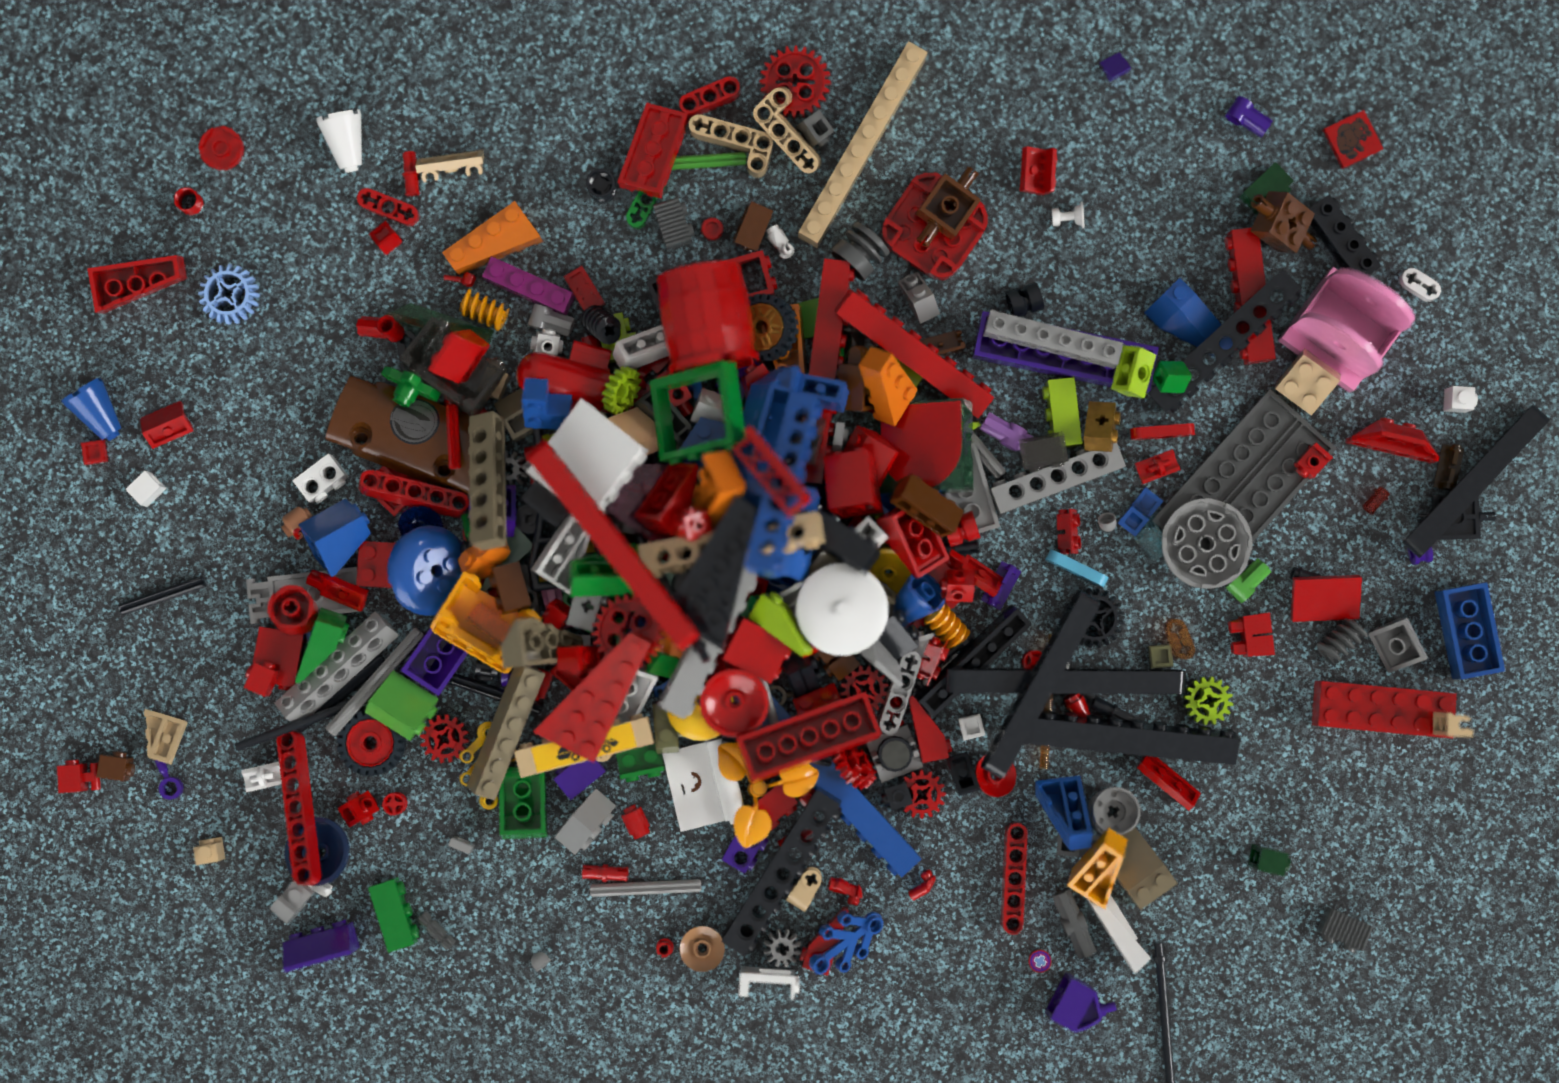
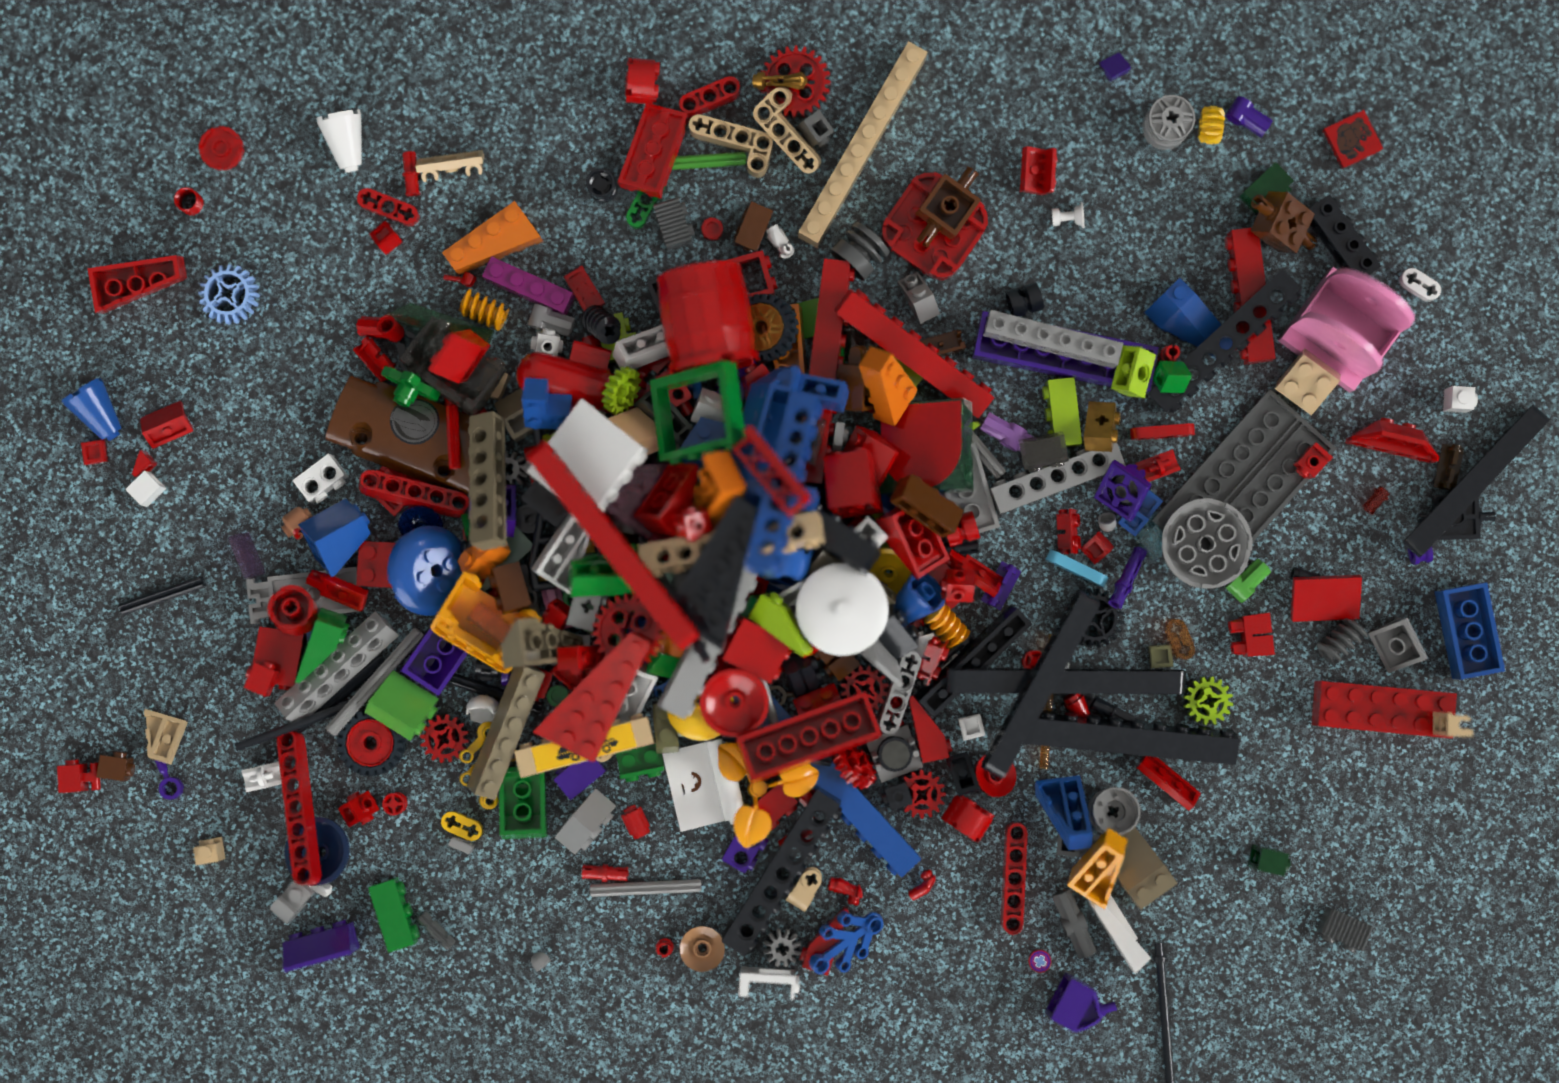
none -> red slope [132,450,157,477]
none -> clear purple slope [228,533,265,579]
none -> red hinge [353,336,397,382]
none -> yellow beam [441,811,483,841]
none -> white hair [466,695,499,723]
none -> green tile [547,685,570,707]
none -> red brick [625,58,660,105]
none -> pearl gold piece [753,72,807,90]
none -> red brick [940,794,994,843]
none -> red slope [1080,531,1114,565]
none -> dark purple piece [1094,460,1152,522]
none -> dark purple pin [1108,547,1147,609]
none -> light grey wheel [1142,95,1196,150]
none -> red pin [1158,345,1180,362]
none -> yellow gear [1198,106,1225,145]

